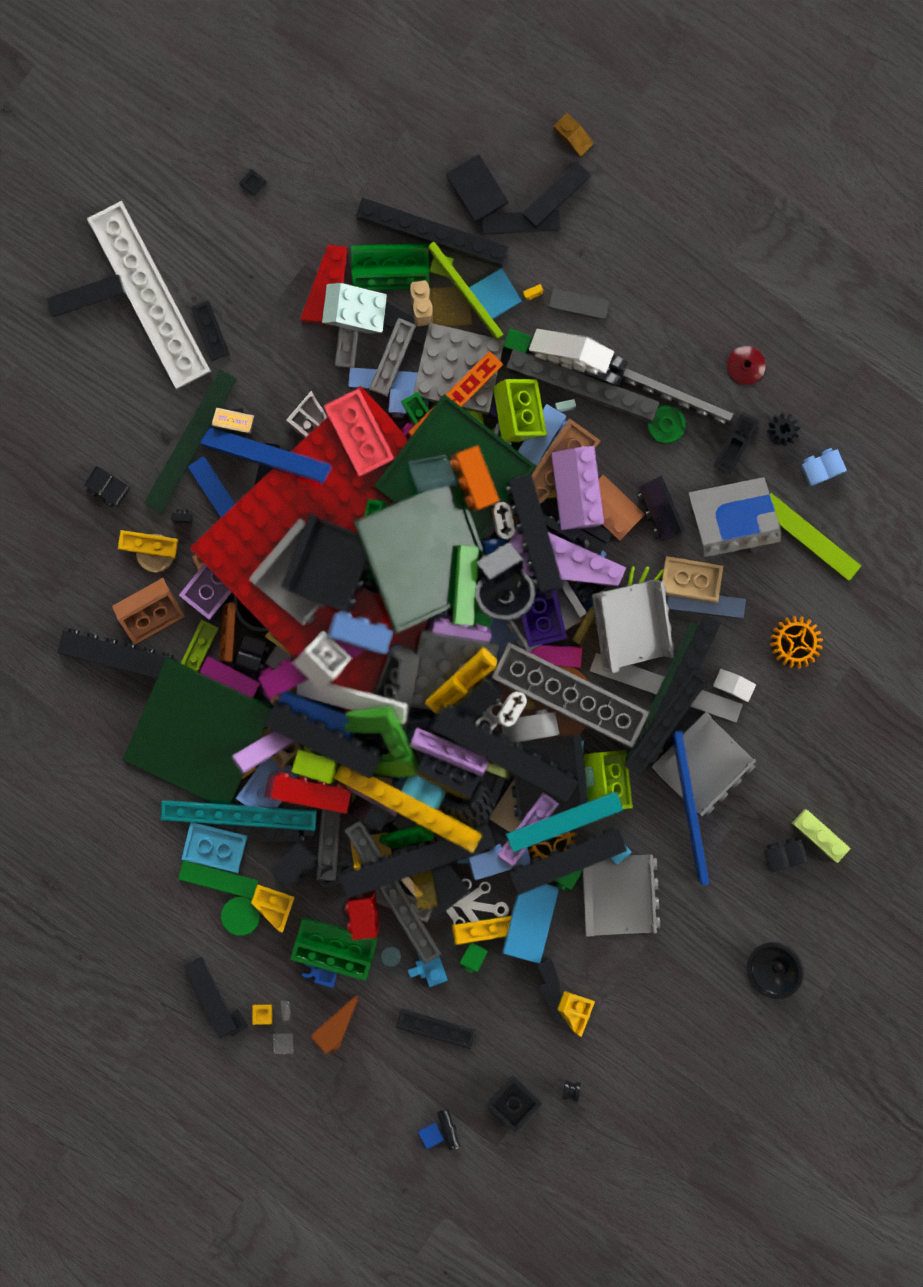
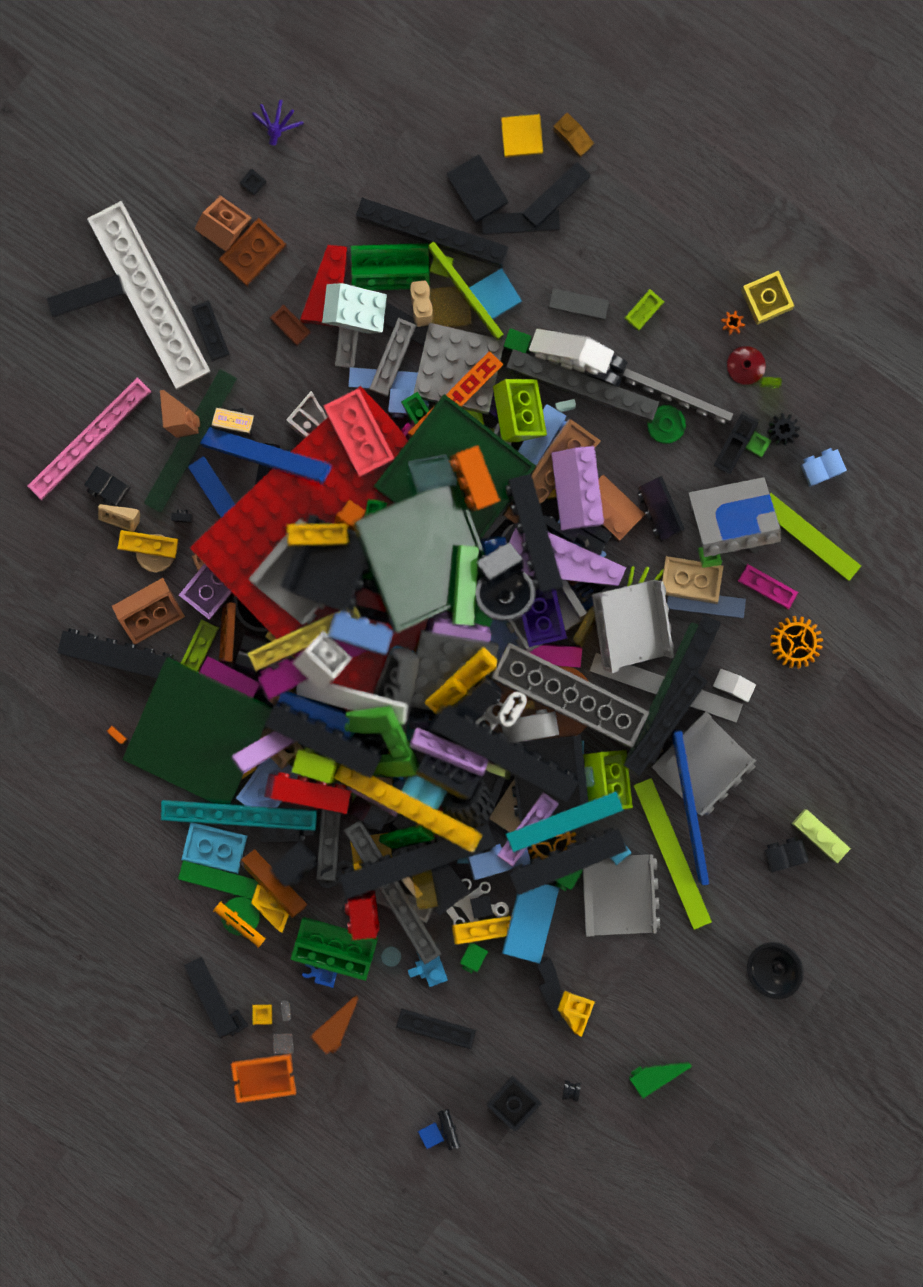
white beam [492,502,515,539] -> none
yellow tile [523,284,543,301] -> none
none -> bright pink tile [28,377,151,500]
none -> tan slope [98,504,140,532]
none -> orange tile [107,726,128,744]
none -> nougat slope [160,390,200,438]
none -> nougat slope [195,196,252,251]
none -> light orange pin [213,901,266,948]
none -> dark orange tile [219,218,287,286]
none -> orange piece [231,1053,296,1103]
none -> dark orange tile [239,849,307,918]
none -> light yellow tile [247,606,361,671]
none -> dark purple plant [252,100,304,145]
none -> copper tile [270,305,311,346]
none -> yellow tile [287,524,347,545]
none -> orange tile [335,500,365,531]
none -> black piece [356,605,391,625]
none -> black tile [470,895,493,919]
none -> yellow tile [501,114,543,157]
none -> lime plate [624,289,664,331]
none -> green slope [629,1062,692,1098]
none -> lime tile [633,778,712,930]
none -> bright green tile [698,547,722,568]
none -> orange gear [721,311,745,335]
none -> dark pink tile [738,564,798,610]
none -> light yellow brick [741,271,794,325]
none -> bright green tile [745,431,771,458]
none -> clear neon green tile [760,377,782,388]

